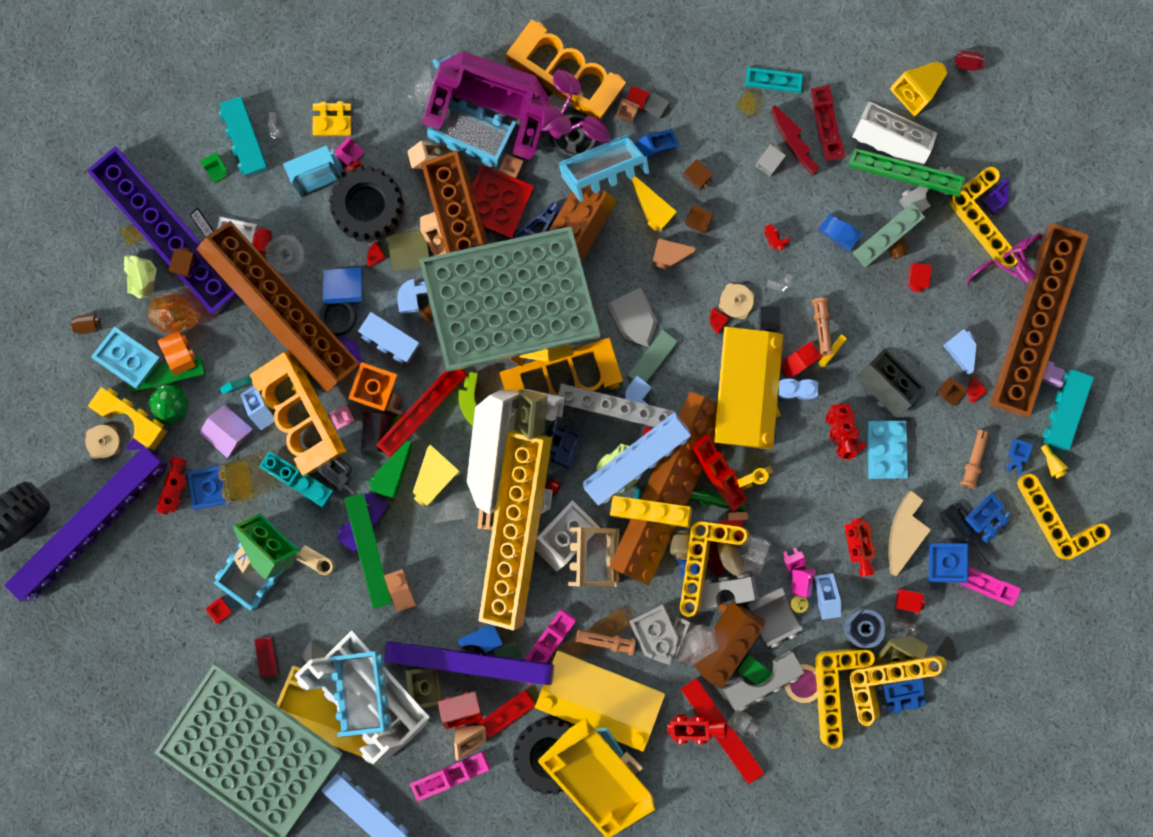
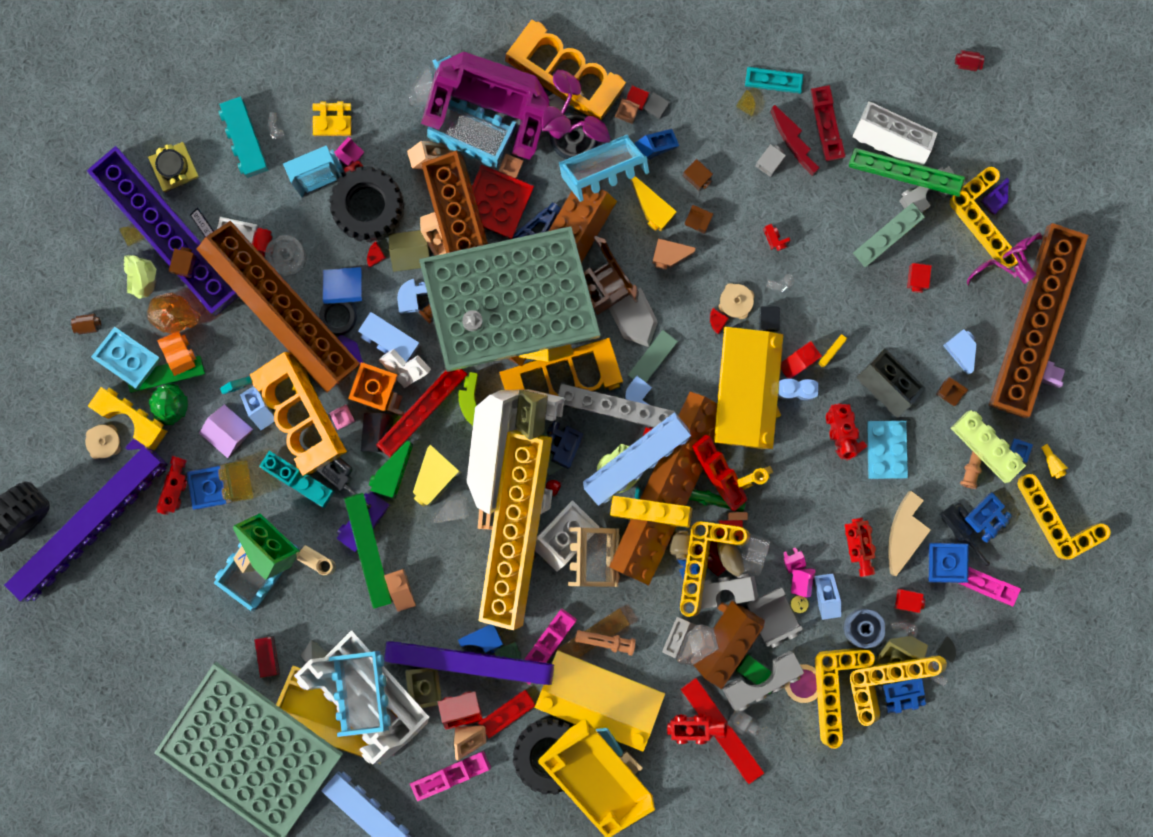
green panel [200,152,231,183] -> none
red tile [205,597,233,624] -> none
light grey tile [629,604,680,665] -> none
nougat pin [812,297,833,356] -> none
blue arch [818,214,863,252] -> none
reddish brown brick [888,235,909,259] -> none
yellow slope [890,61,947,117] -> none
red tile [967,376,987,403] -> none
teal brick [1042,370,1094,450] -> none
none -> piece [148,142,199,192]
none -> white plate [379,349,431,388]
none -> light grey tile [462,310,482,331]
none -> reddish brown piece [584,236,639,315]
none -> yellowish green brick [951,410,1026,483]

